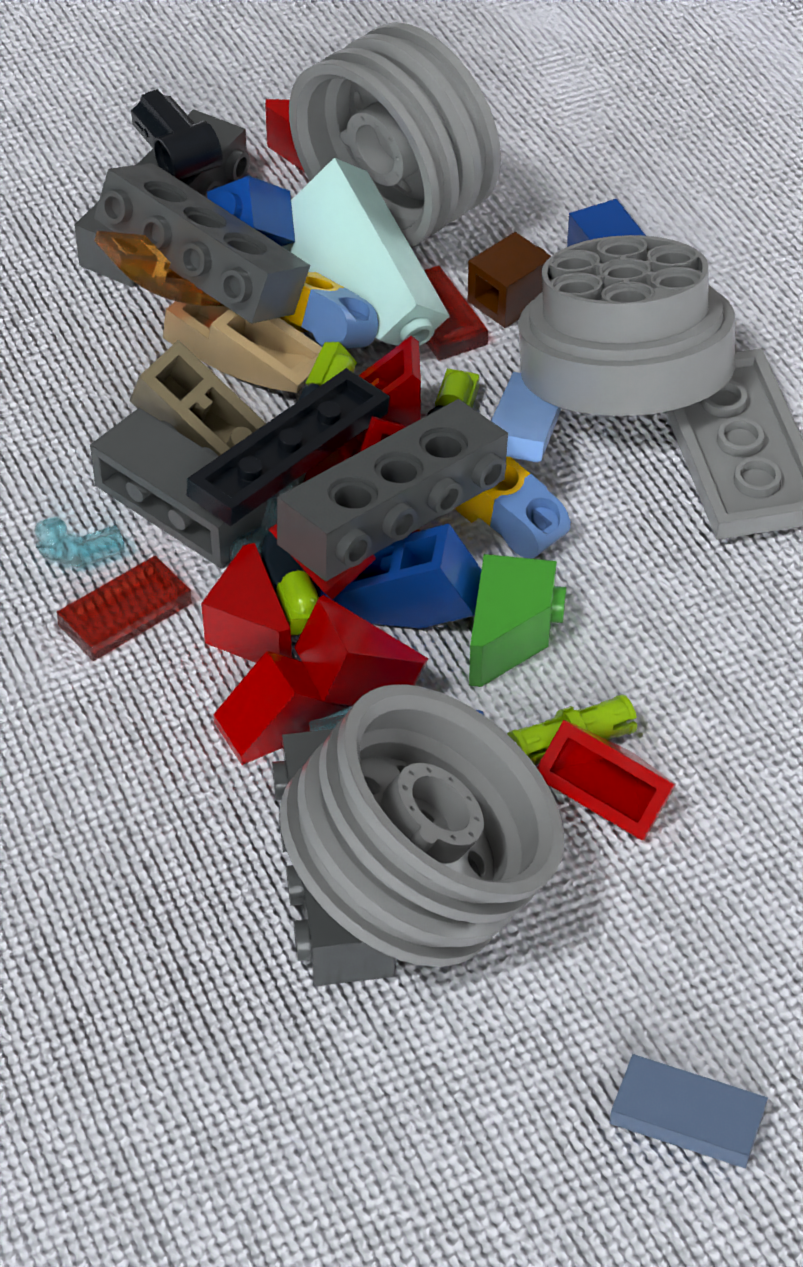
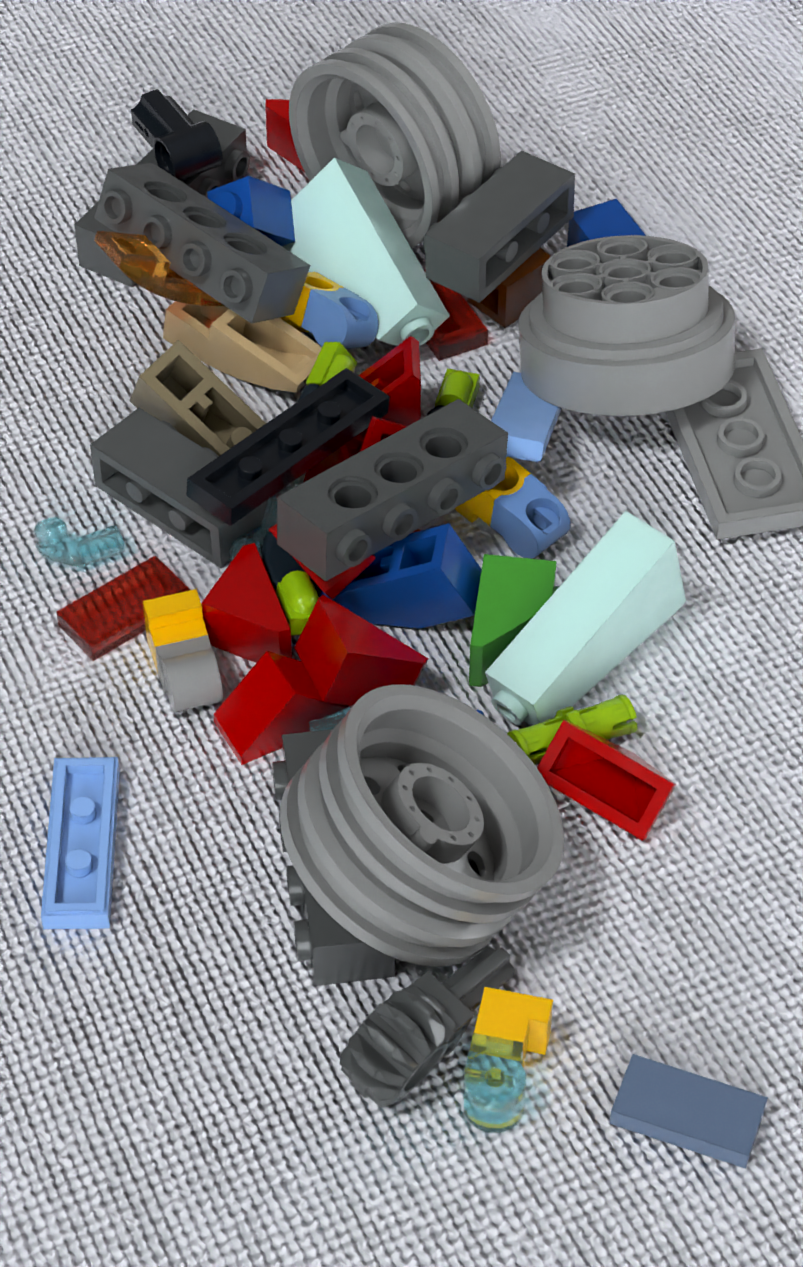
none -> light blue tile [41,757,120,930]
none -> leg [143,589,223,713]
none -> dark grey gear [339,947,515,1107]
none -> dark grey brick [423,150,575,303]
none -> leg [464,987,553,1133]
none -> light aqua slope [485,511,686,726]

